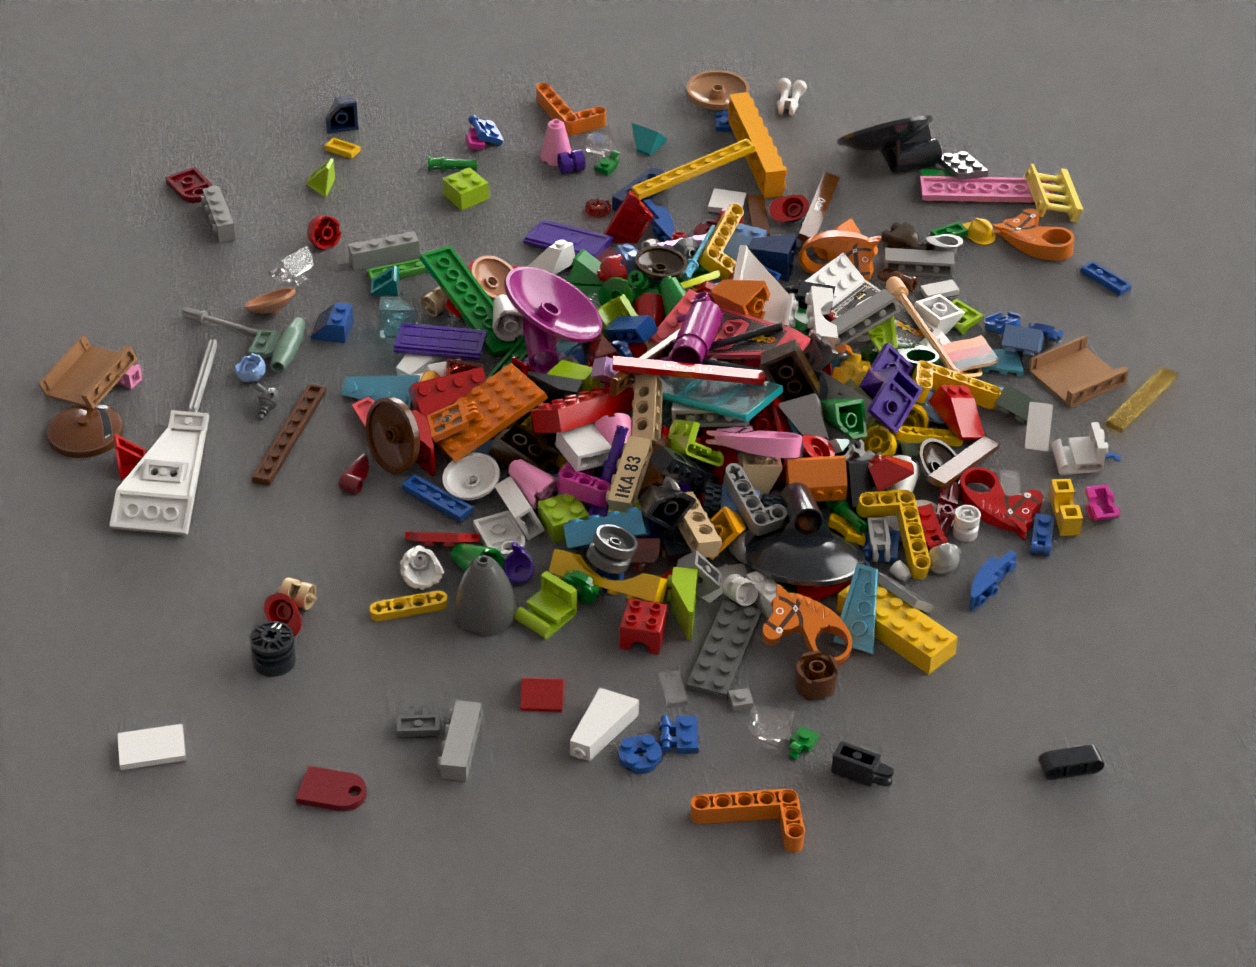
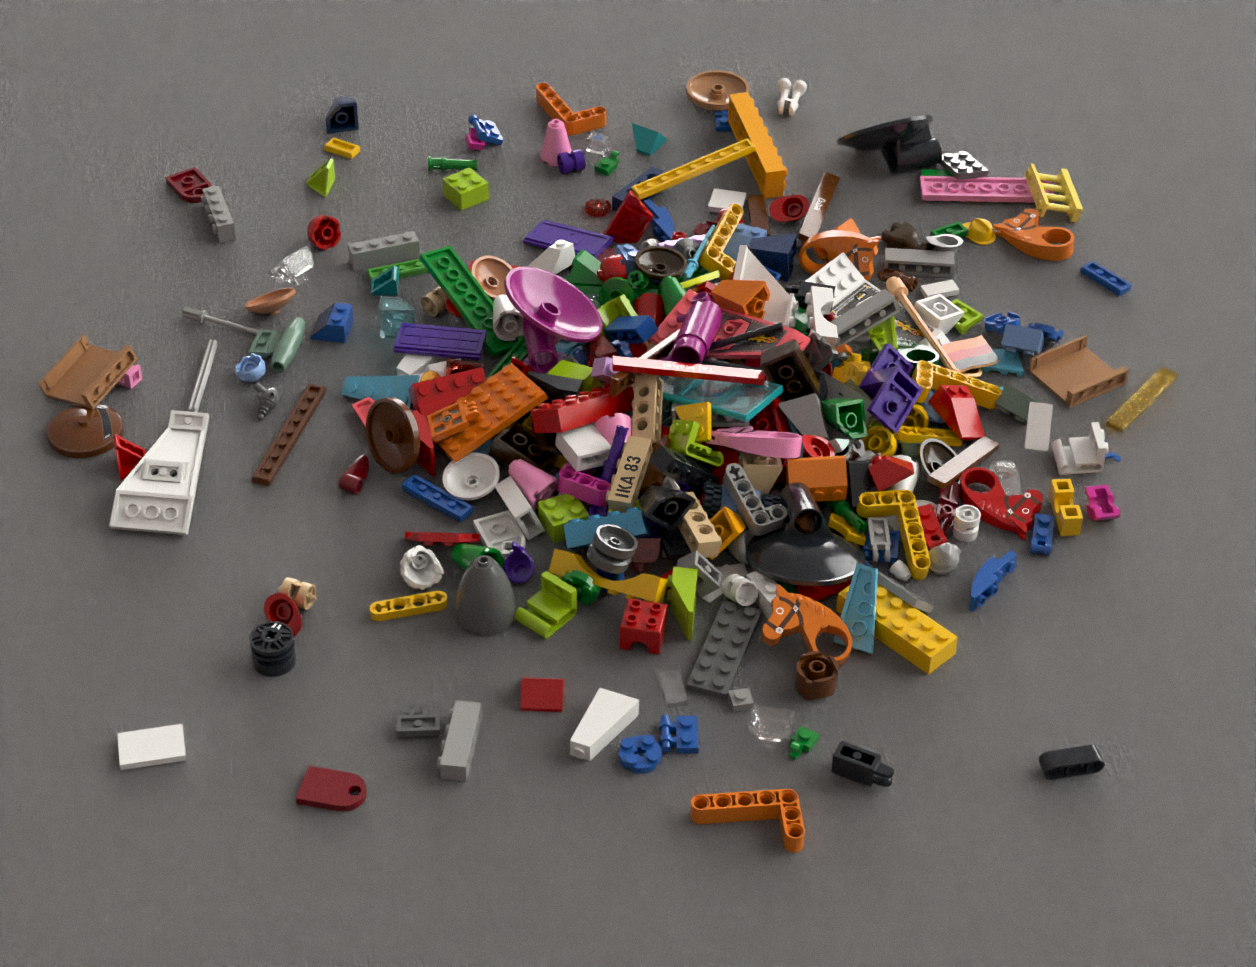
none -> yellow wing [675,402,712,443]
none -> clear cone [988,460,1016,479]

